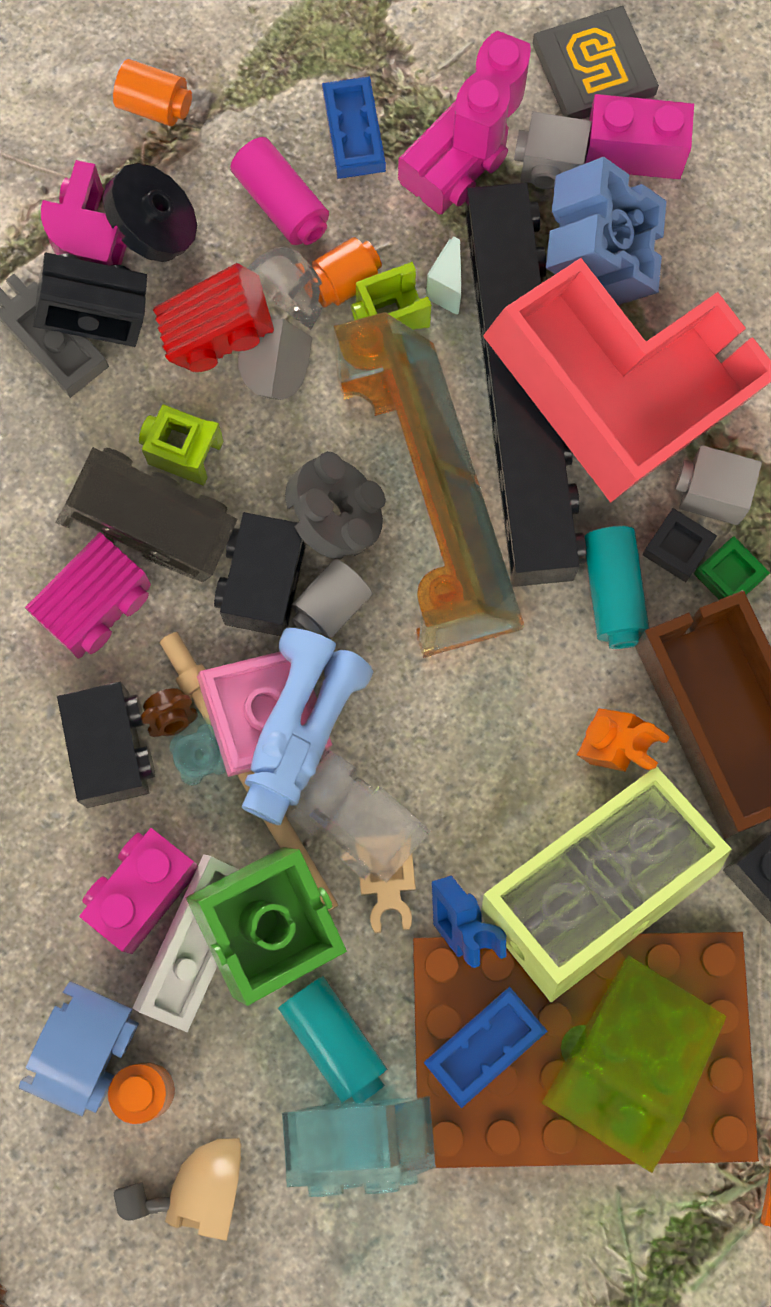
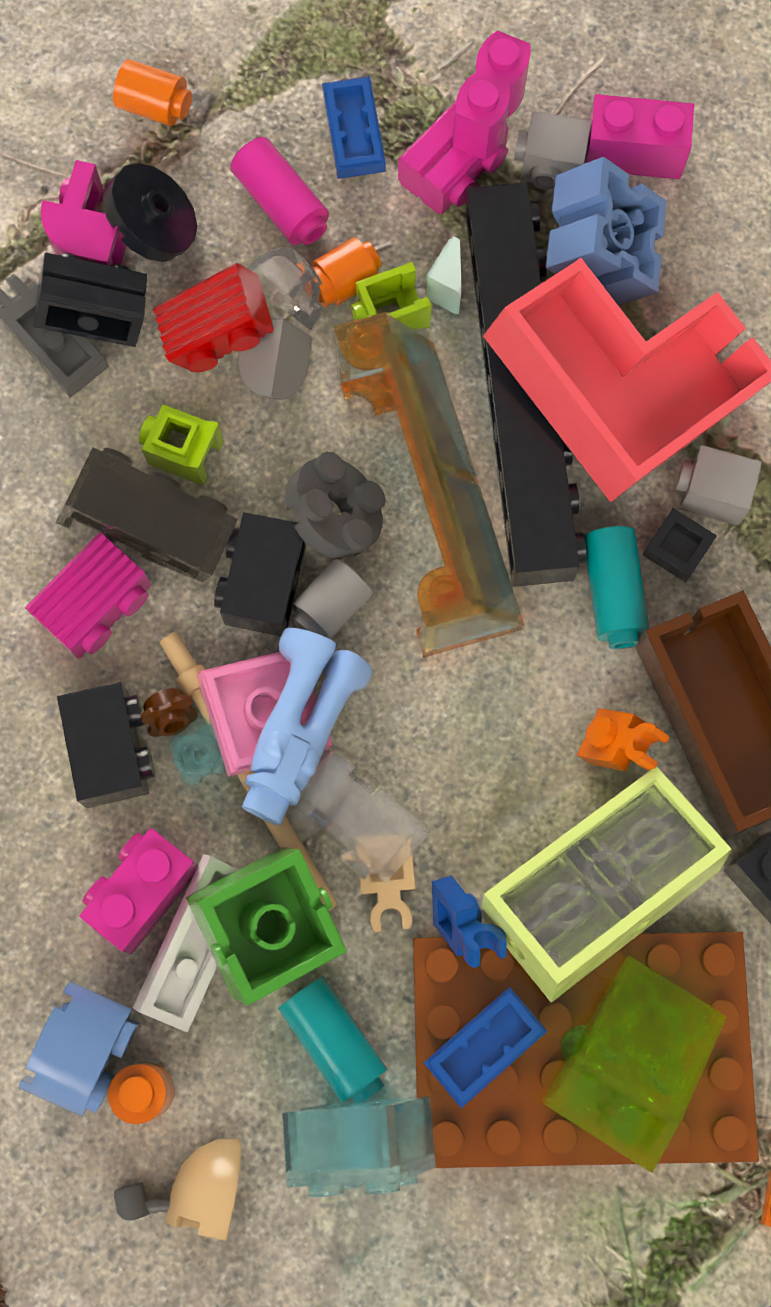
dark grey tile [532,5,659,119] -> none
green tile [693,536,770,600] -> none

